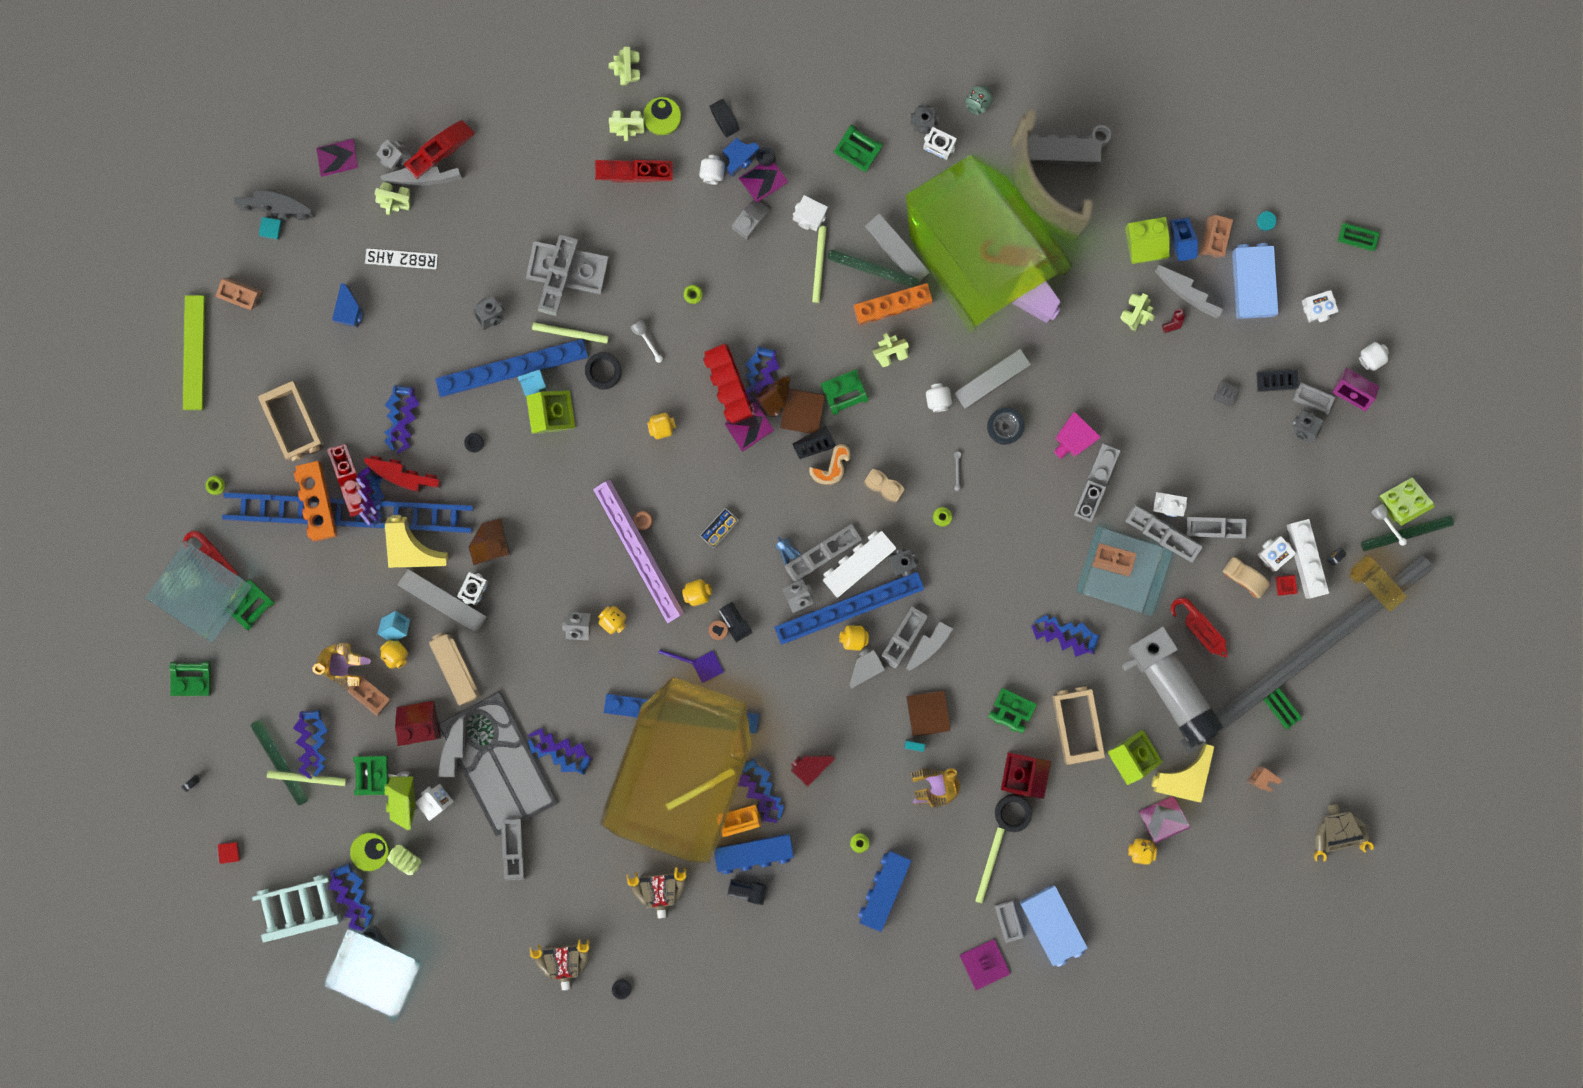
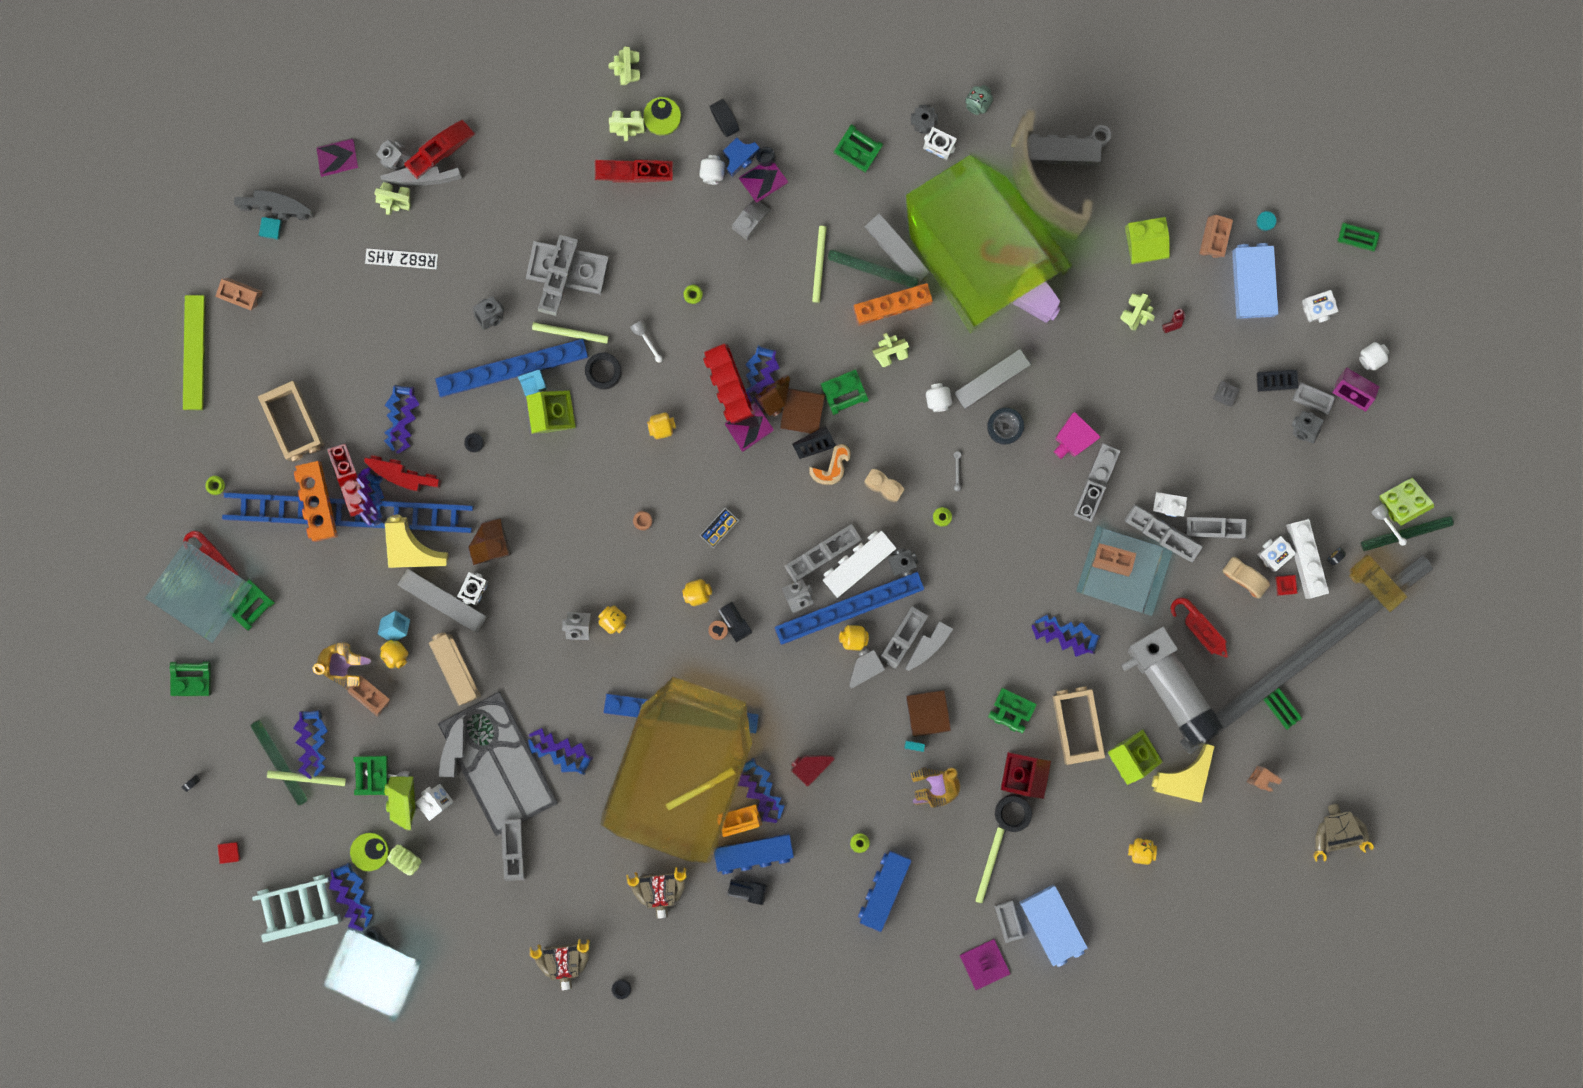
blue slope [332,283,364,328] -> none
dark red slope [395,701,441,746] -> none
lavender plate [593,480,684,623] -> none
dark purple piece [658,650,724,683] -> none
flat silver piece [775,536,802,565] -> none
white head [792,195,828,231] -> none
piece [1139,796,1190,843] -> none
light grey slope [1154,265,1223,319] -> none
blue slope [1170,218,1197,261] -> none

